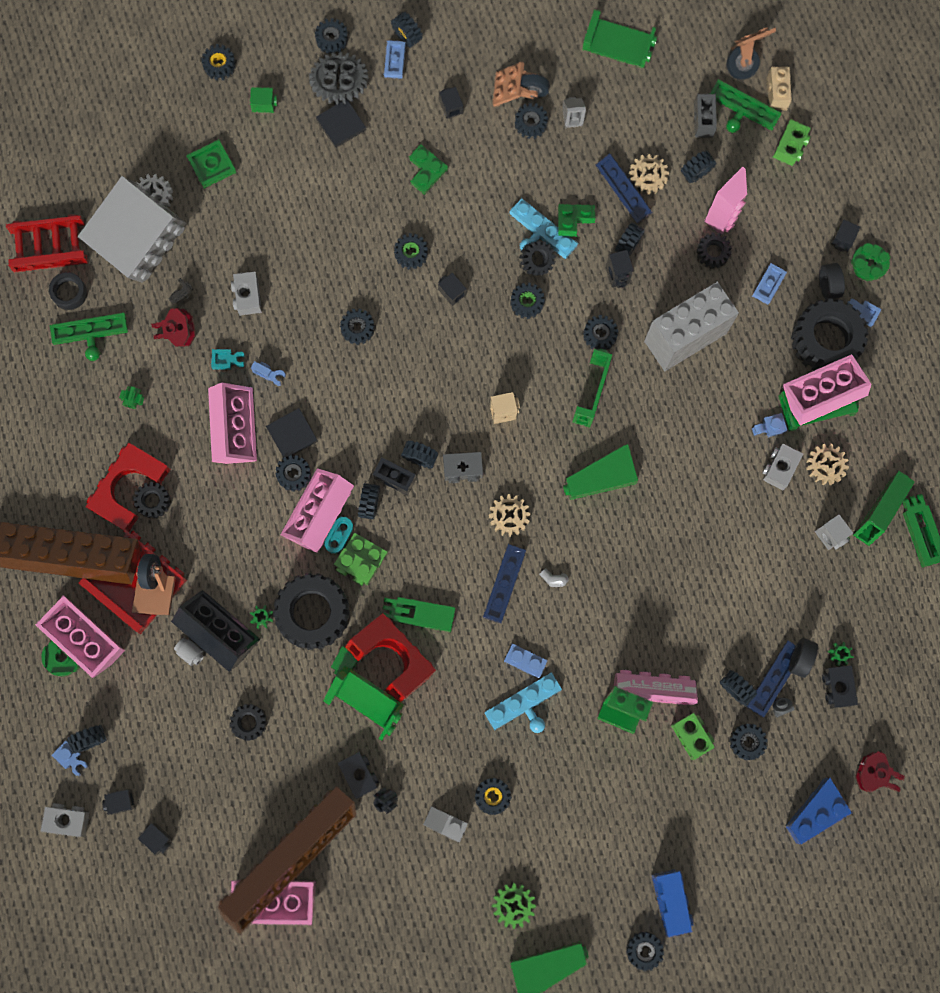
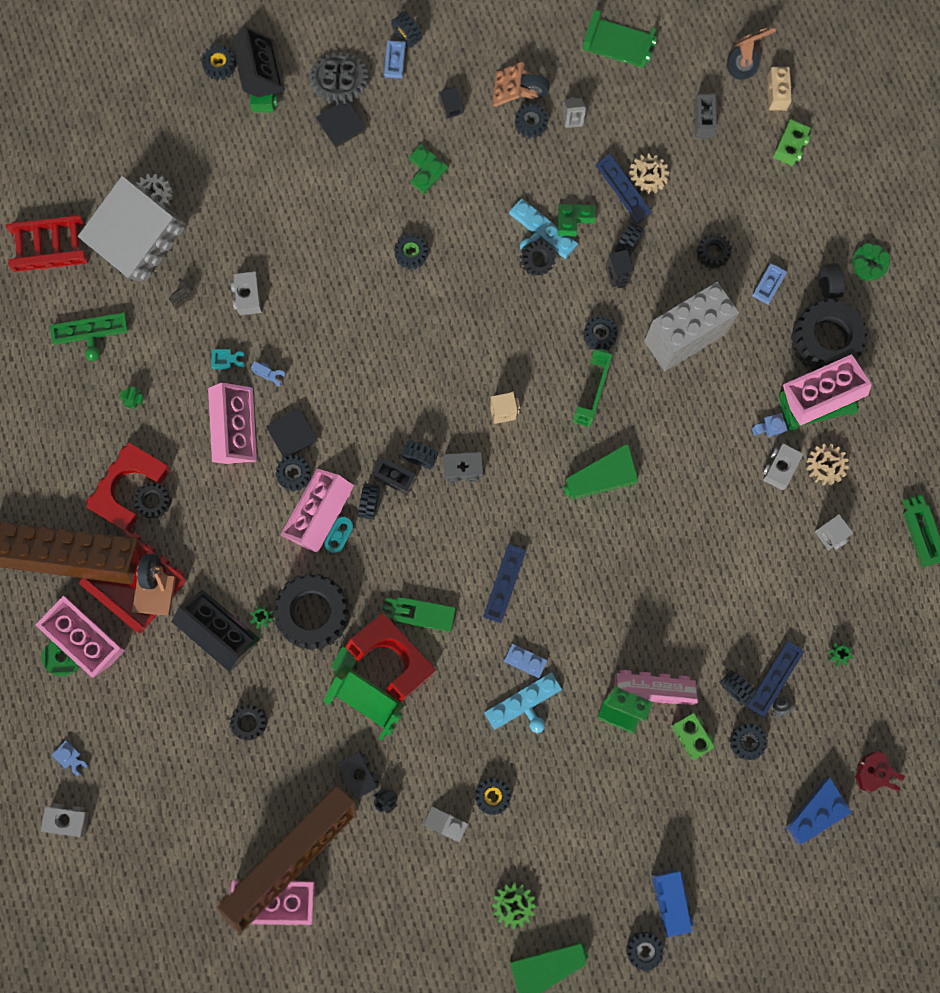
black tyre [49,272,87,310] -> none
black bush [67,725,107,754] -> none
black brick [102,789,135,815] -> none
black brick [138,823,172,855] -> none
dark red hinge [152,308,196,347] -> none
light grey brick [174,638,204,666] -> none
green plate [186,140,237,188] -> none
black bush [315,18,348,54] -> none
bright green plate [334,533,388,586] -> none
black bush [340,308,375,345] -> none
black brick [438,273,467,306] -> none
tan gear [489,494,530,537] -> none
black bush [510,282,545,319] -> none
light grey arm [539,568,569,587] -> none
black bush [681,150,717,183] -> none
bright pink slope [705,166,747,235] -> none
green plate [710,79,782,133] -> none
black tyre [789,638,819,678] -> none
black brick [822,666,858,709] -> none
black brick [831,220,860,252] -> none
medium blue plate [846,298,881,327] -> none
green slope [853,471,915,546] -> none
none -> black slope [232,25,285,97]

